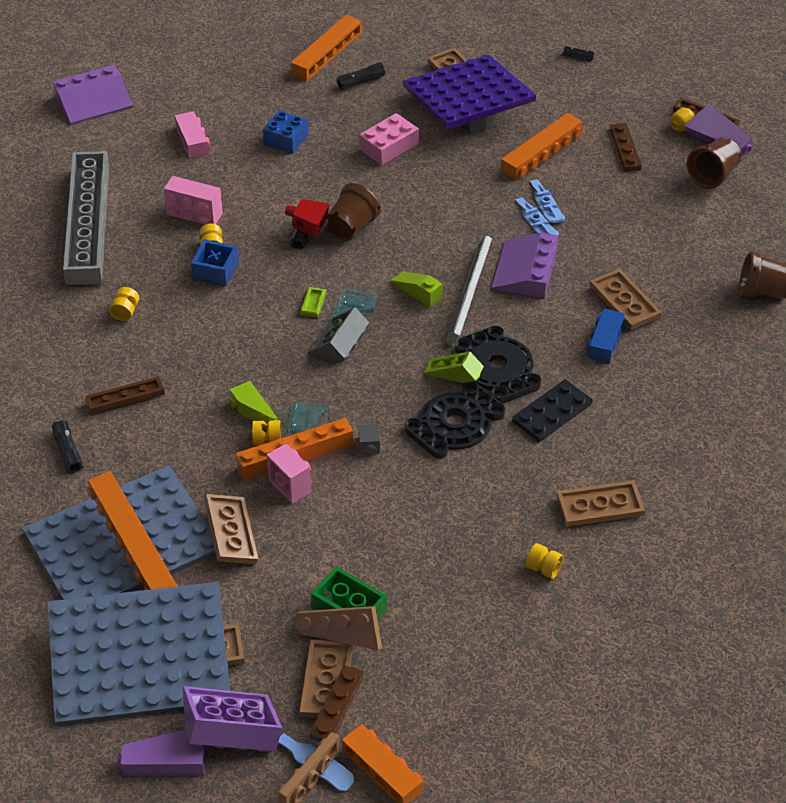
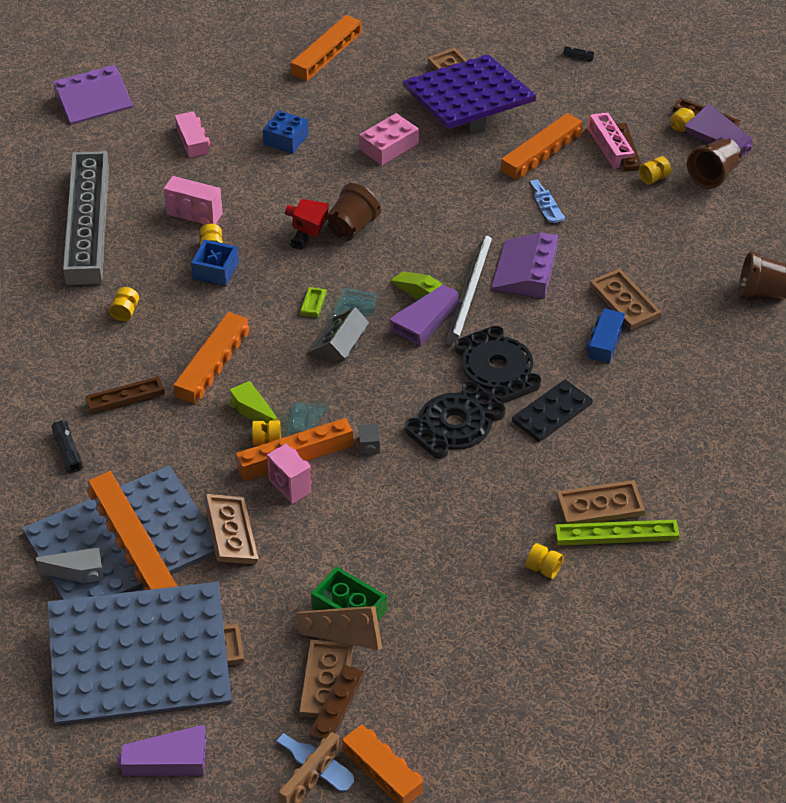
medium lavender slope [183,686,282,752] -> none
black axle [336,62,385,90] -> none
lime slope [424,352,484,383] -> none
light blue piece [515,197,559,235] -> none
none -> light grey slope [36,548,104,583]
none -> orange brick [174,312,250,404]
none -> medium lavender slope [390,285,459,346]
none -> lime plate [555,520,680,546]
none -> bright pink fence [587,113,635,169]
none -> yellow wheel [639,156,671,185]

